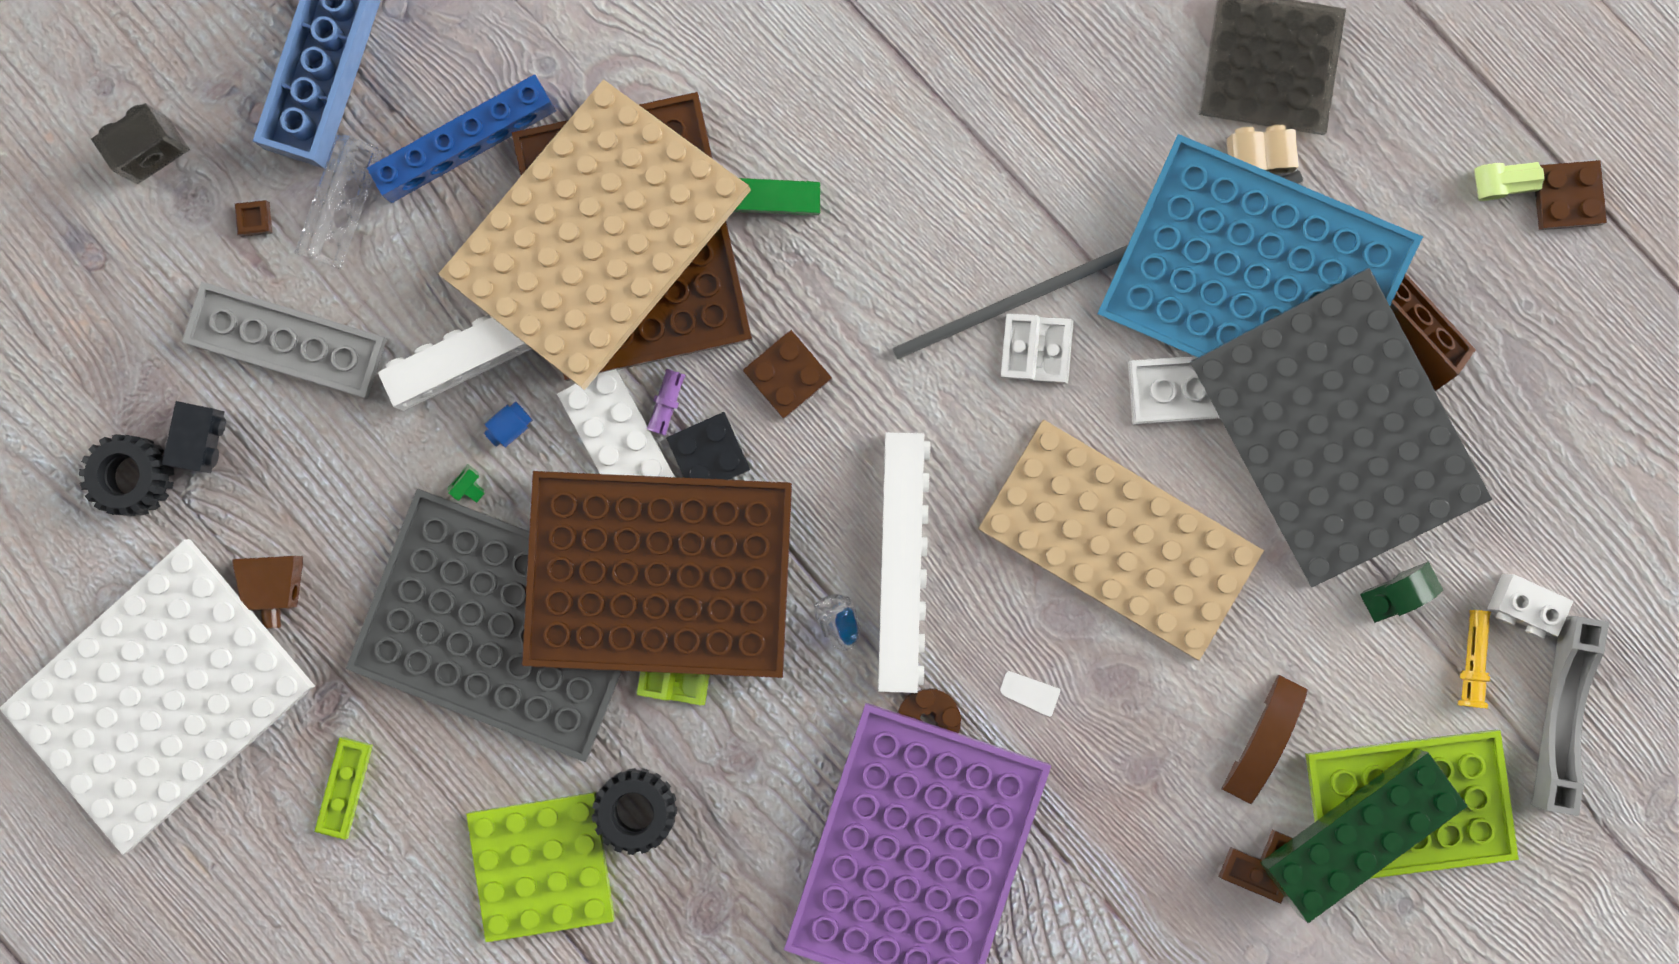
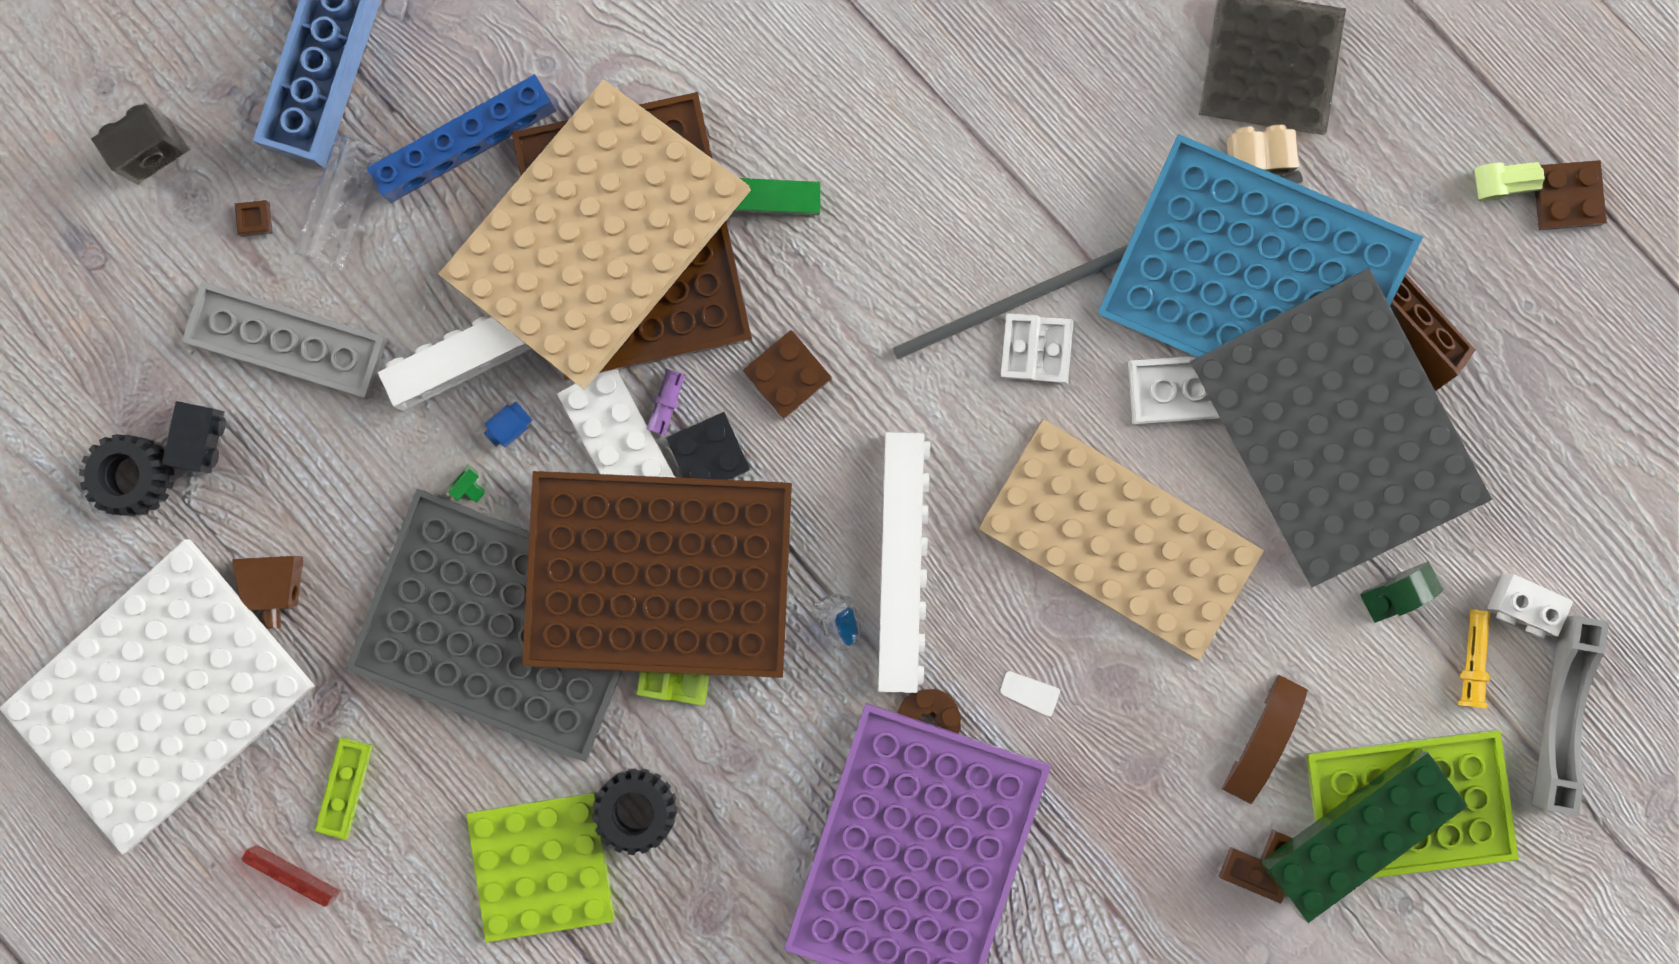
none -> clear red tile [241,845,341,907]

